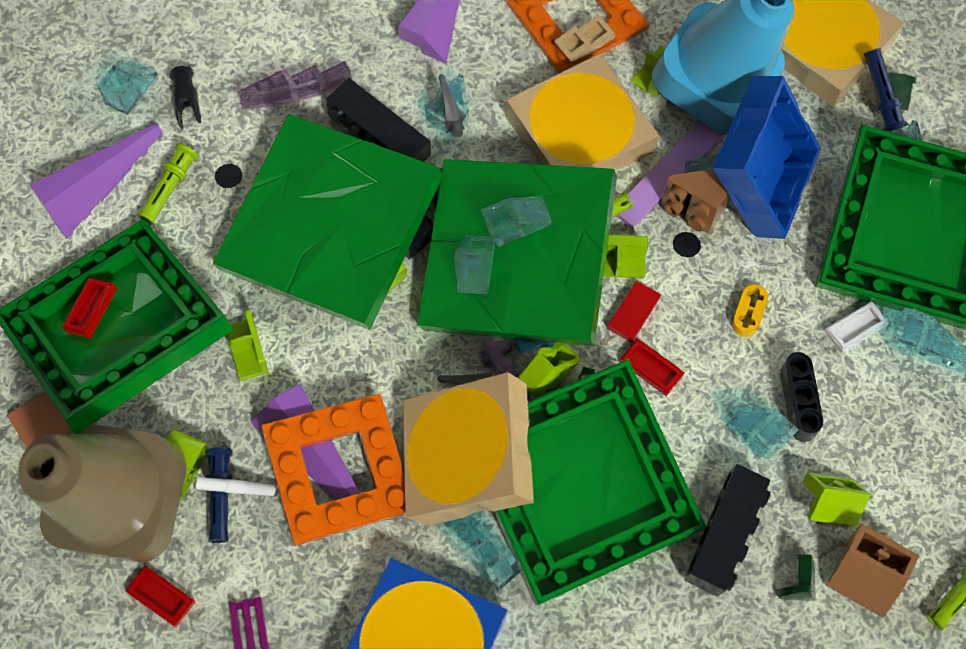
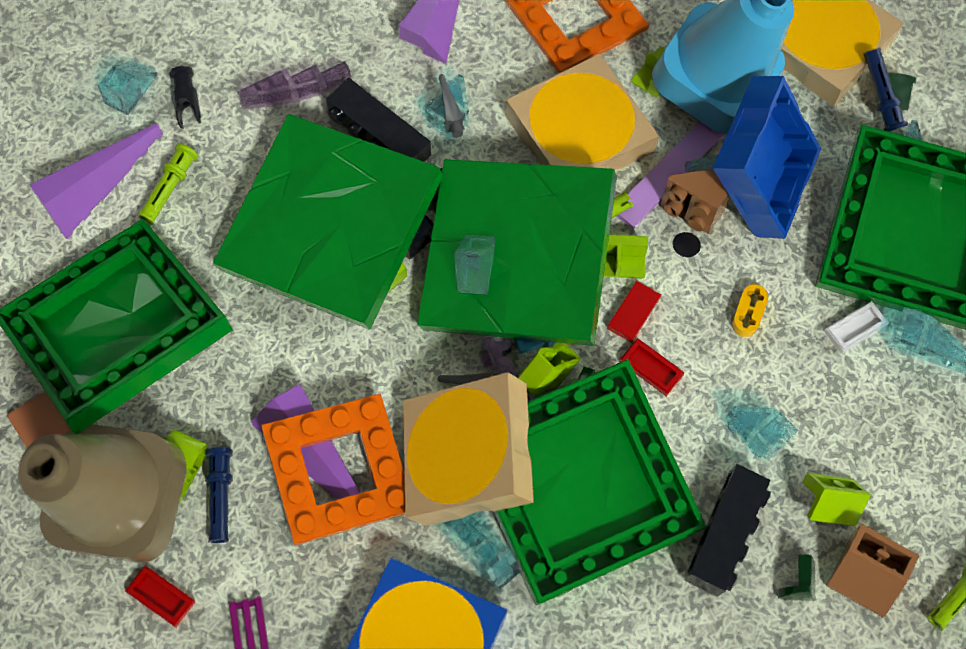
red tile [62,278,118,339] -> none
white piece [193,477,275,496] -> none
black piece [215,164,243,188] -> none
lime panel [227,309,269,381] -> none
clear light blue slope [481,196,553,247] -> none
tan slope [554,14,615,62] -> none
black beam [780,352,823,442] -> none

